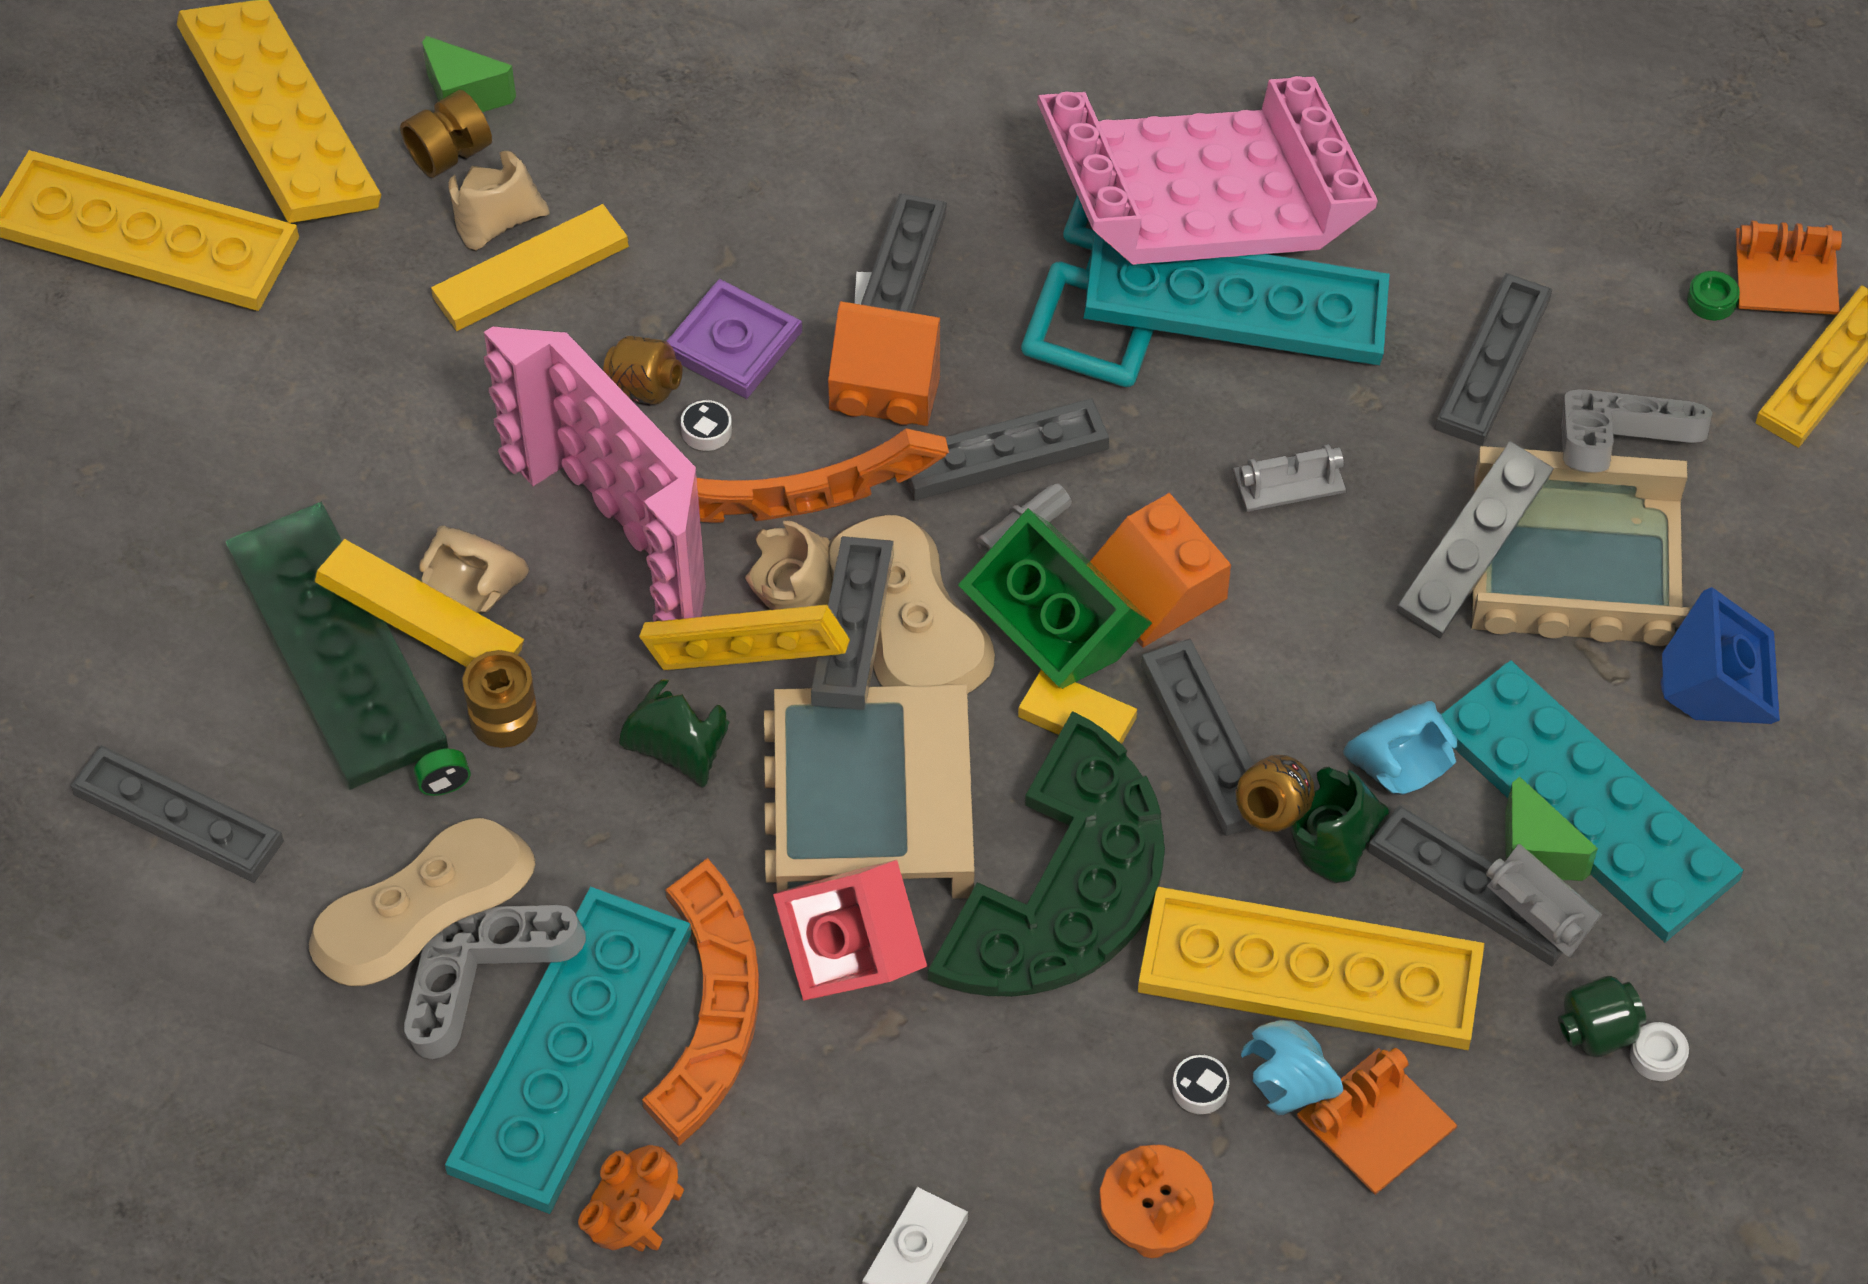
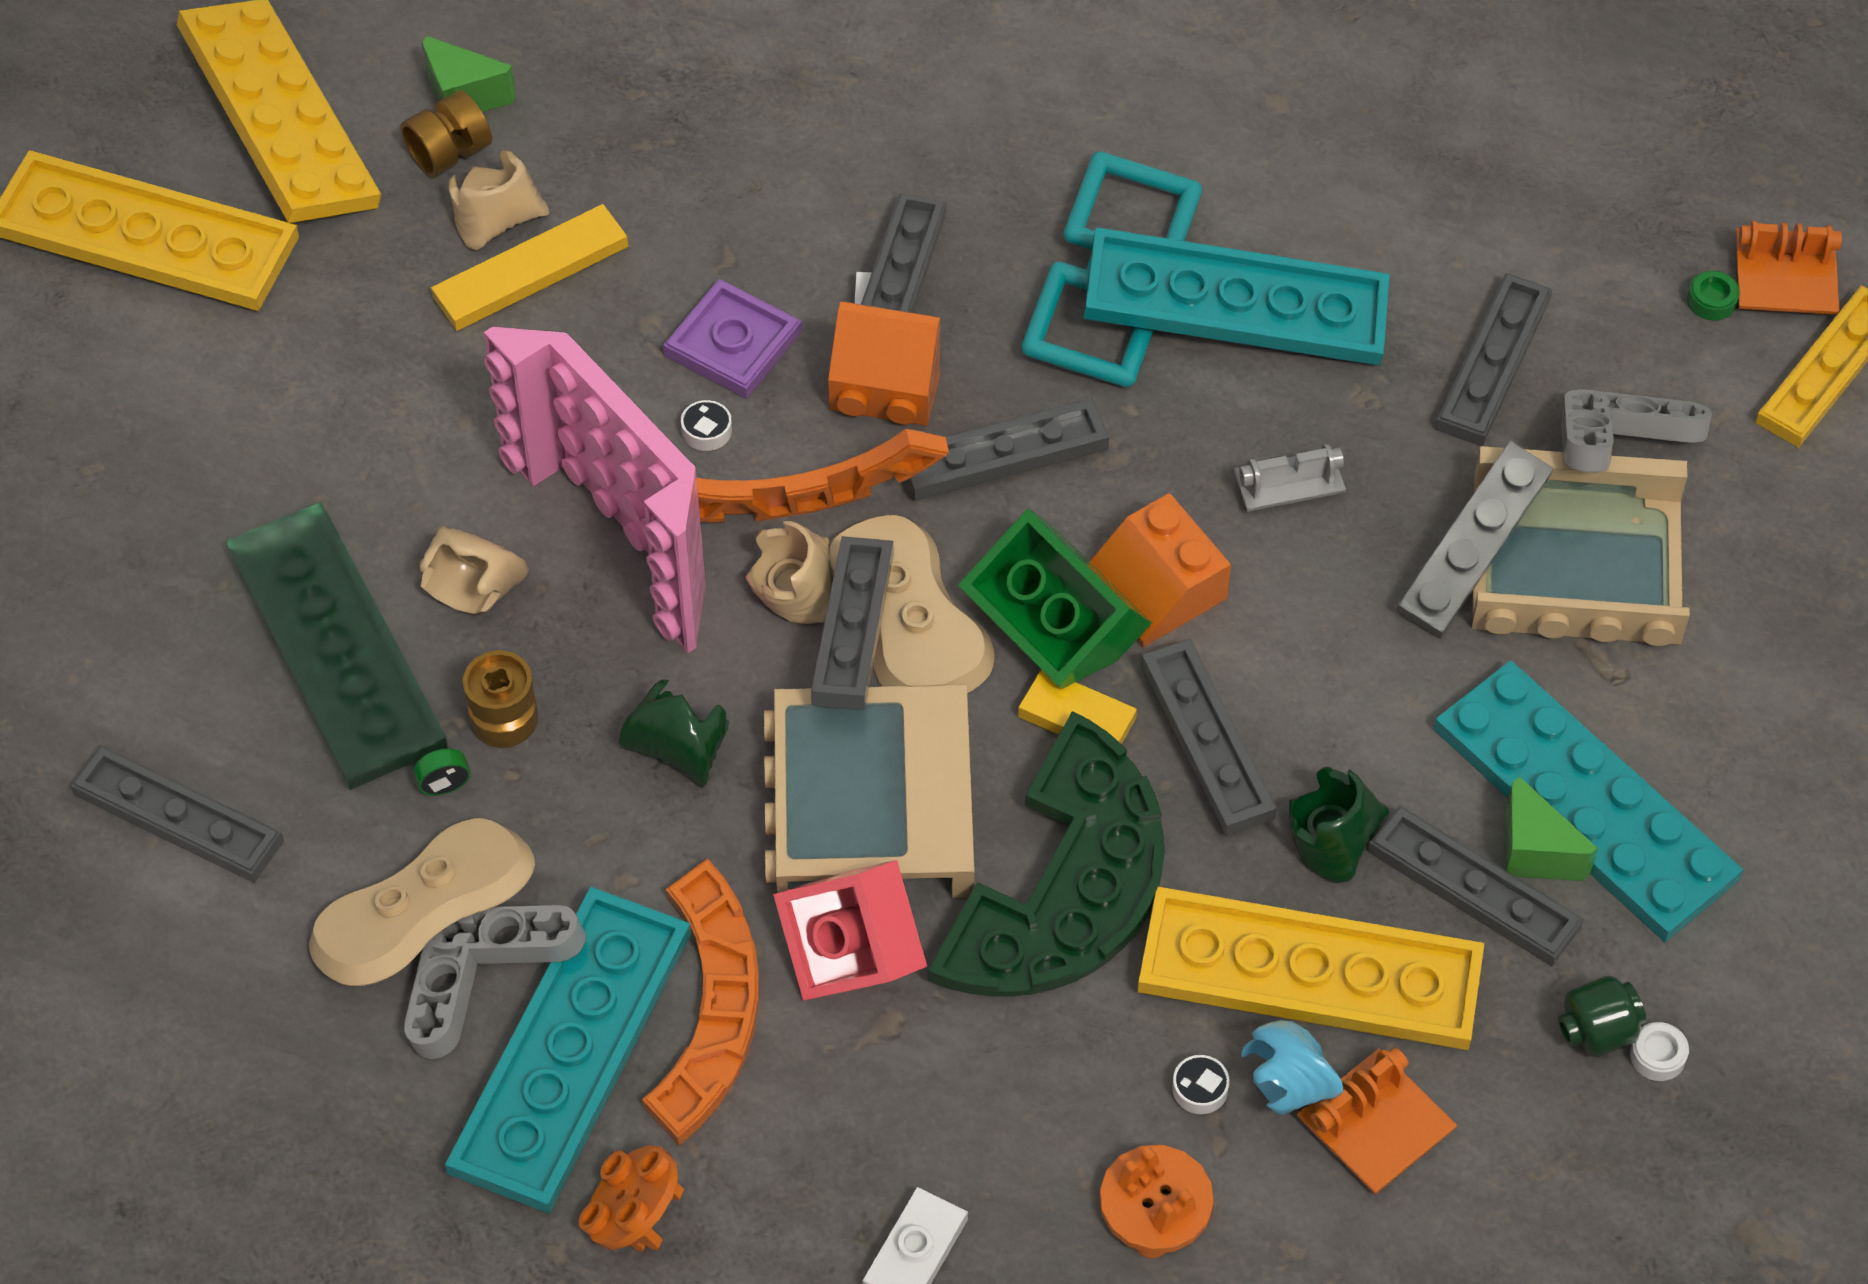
yellow tile [315,539,524,667] -> none
pearl gold head [603,336,682,405] -> none
yellow tile [639,605,850,670] -> none
light grey axle [976,484,1072,555] -> none
bright pink slope [1037,76,1378,265] -> none
pearl gold head [1235,755,1315,832] -> none
medium azure hair [1343,701,1457,795] -> none
light grey hinge [1486,844,1602,957] -> none
blue slope [1661,587,1780,724] -> none

